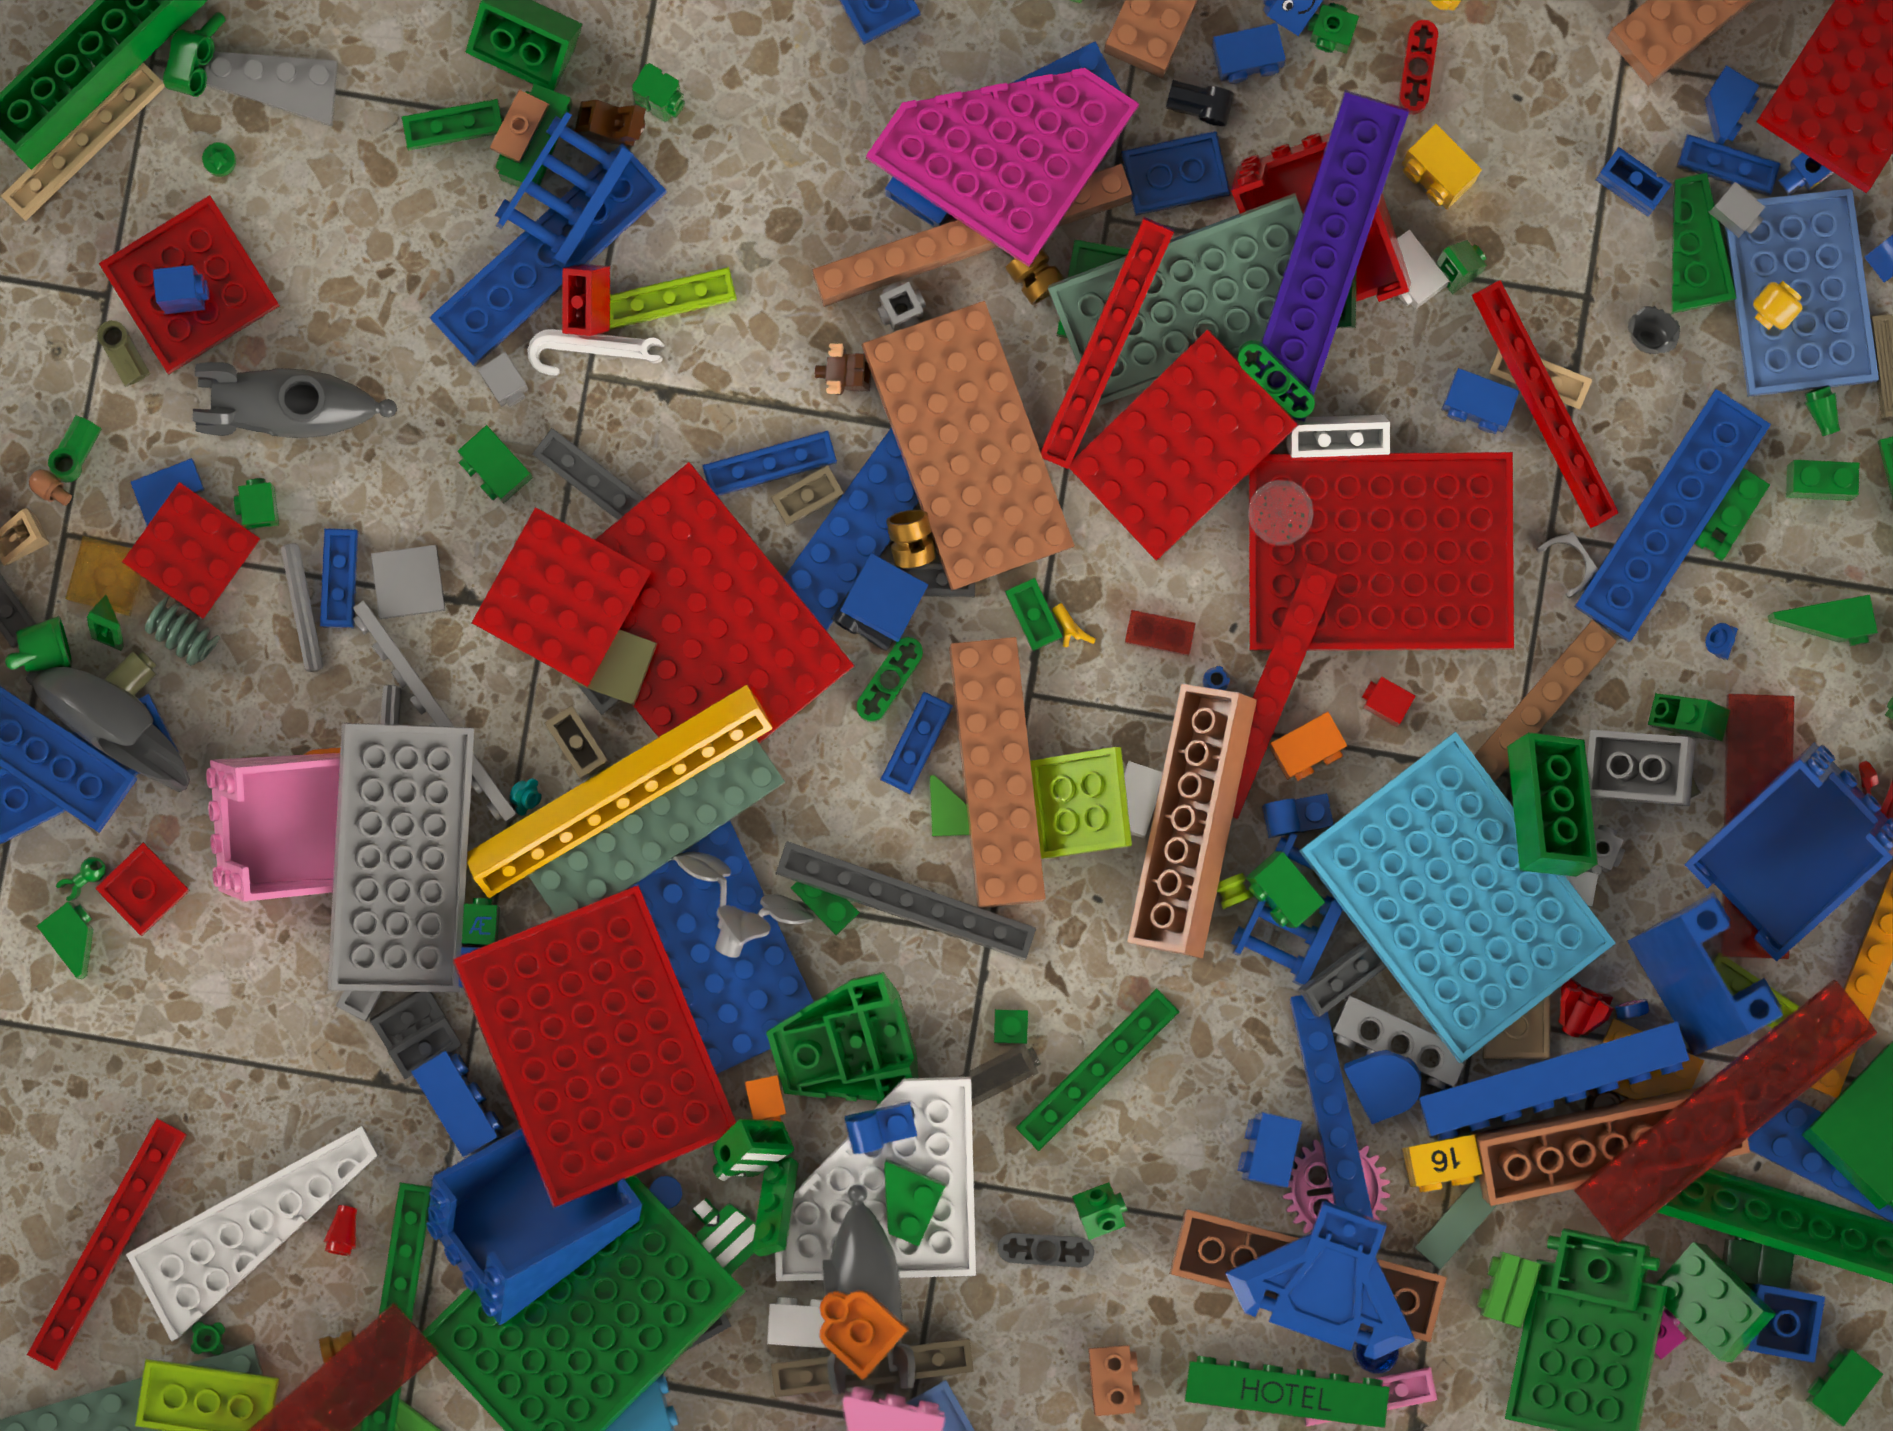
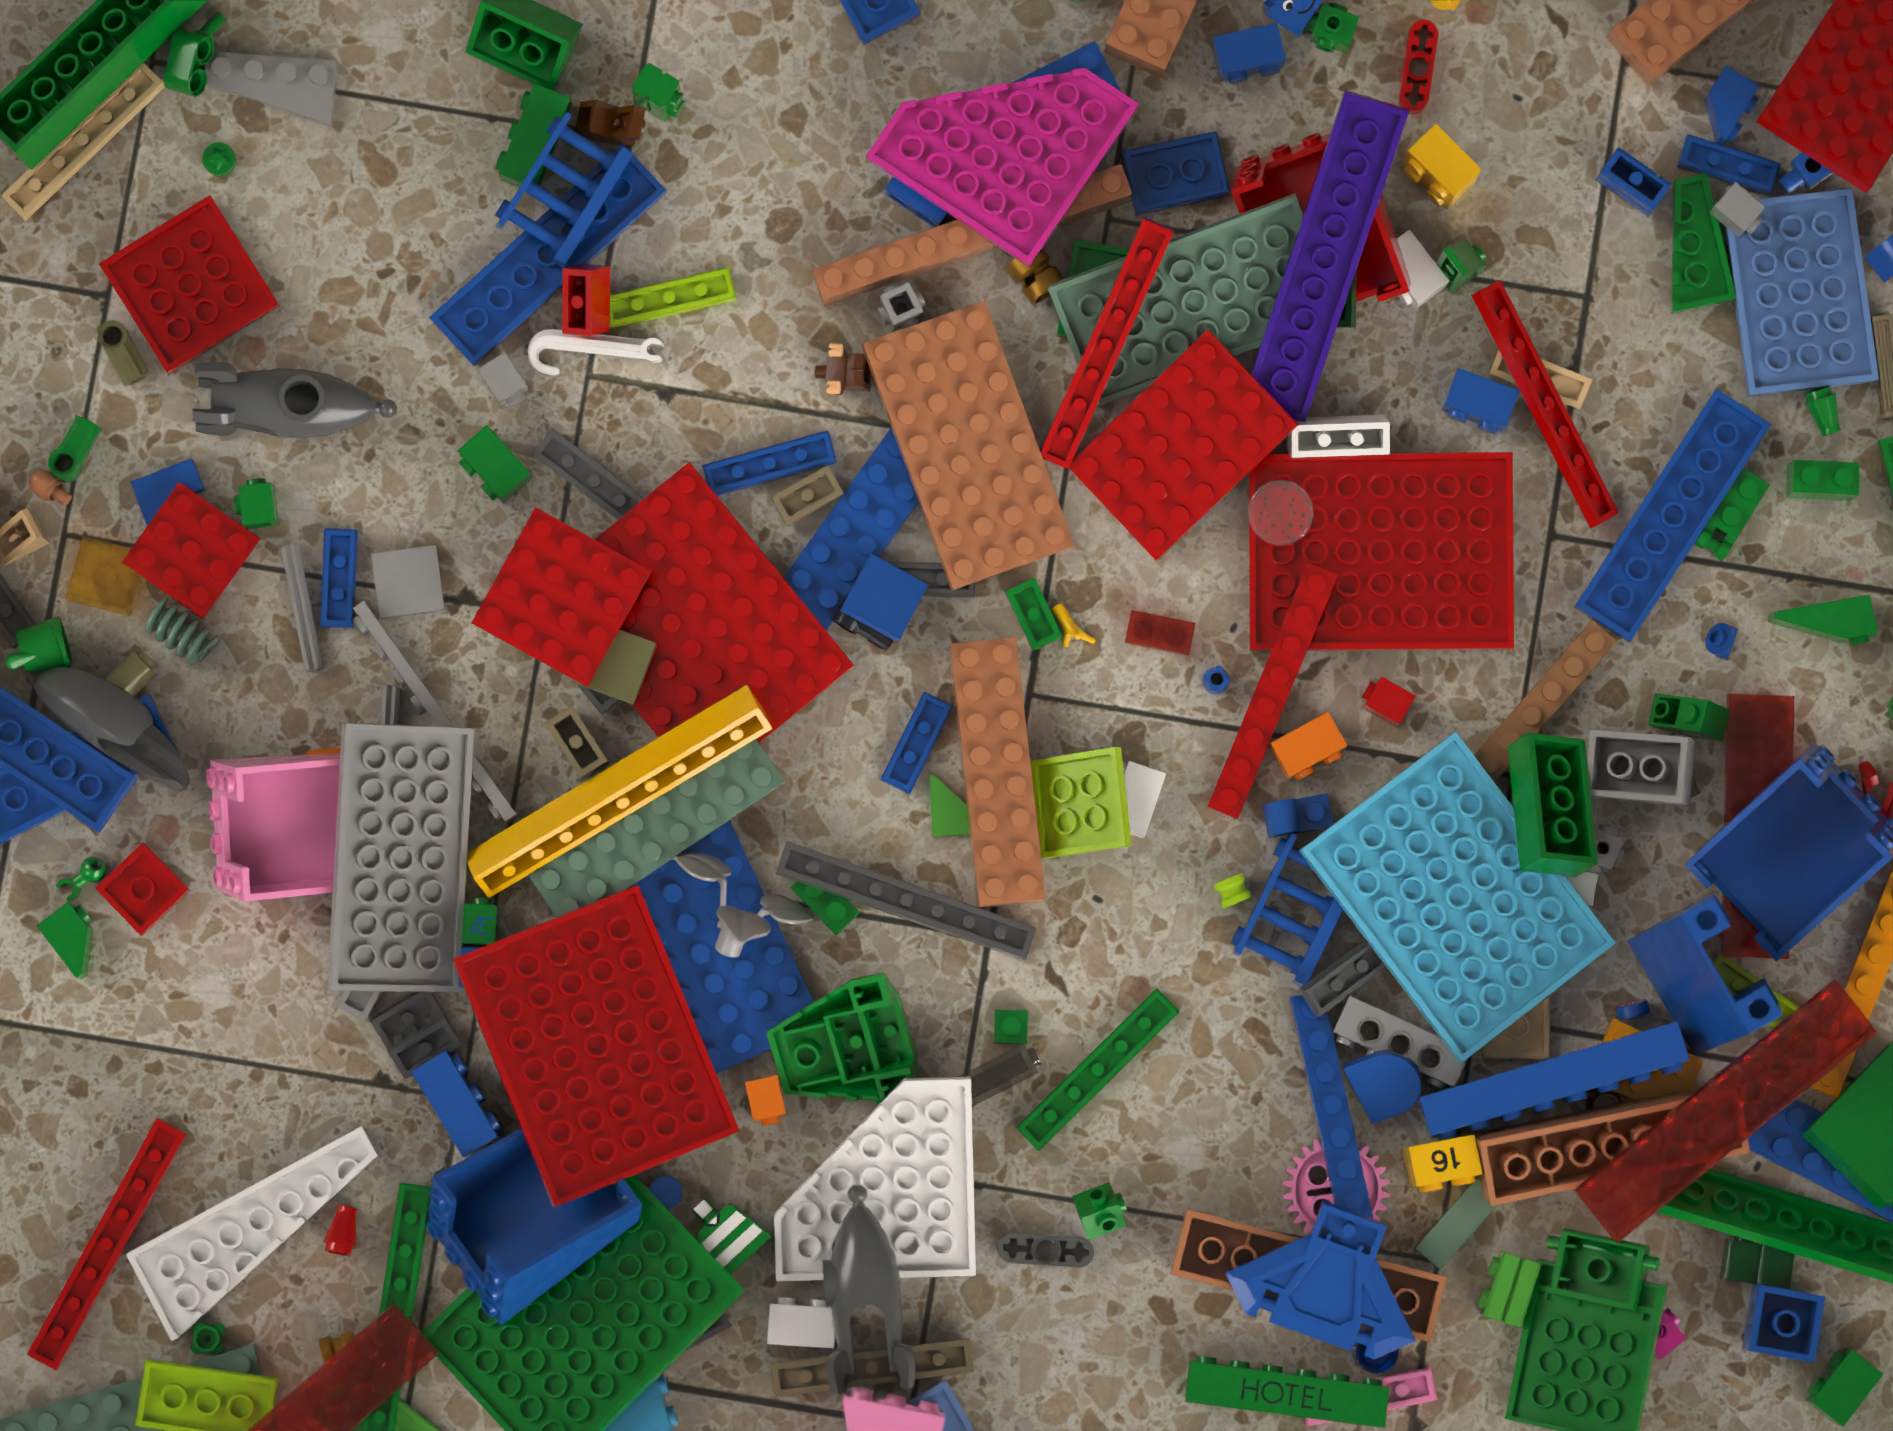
green slope [87,595,124,651] -> none
blue brick [153,265,209,314] -> none
green plate [401,99,502,151] -> none
nougat plate [490,90,549,163] -> none
teal plate [509,778,542,816] -> none
green torso [713,1119,795,1181] -> none
green plate [751,1157,799,1257] -> none
orange plate [820,1290,909,1380] -> none
blue plate [845,1101,917,1154] -> none
green beam [857,637,923,722] -> none
green wing [884,1159,946,1247] -> none
pearl gold wheel [886,509,936,568] -> none
nougat brick [1088,1345,1141,1416] -> none
nougat brick [1127,684,1257,959] -> none
black piece [1165,80,1234,126] -> none
blue brick [1237,1113,1302,1188] -> none
green beam [1238,340,1315,418] -> none
green brick [1246,851,1325,928] -> none
light grey cap [1536,532,1598,598] -> none
red brick [1558,978,1614,1038] -> none
dark grey hair [1628,306,1680,354] -> none
green brick [1656,1242,1776,1363] -> none
yellow head [1753,280,1802,330] -> none

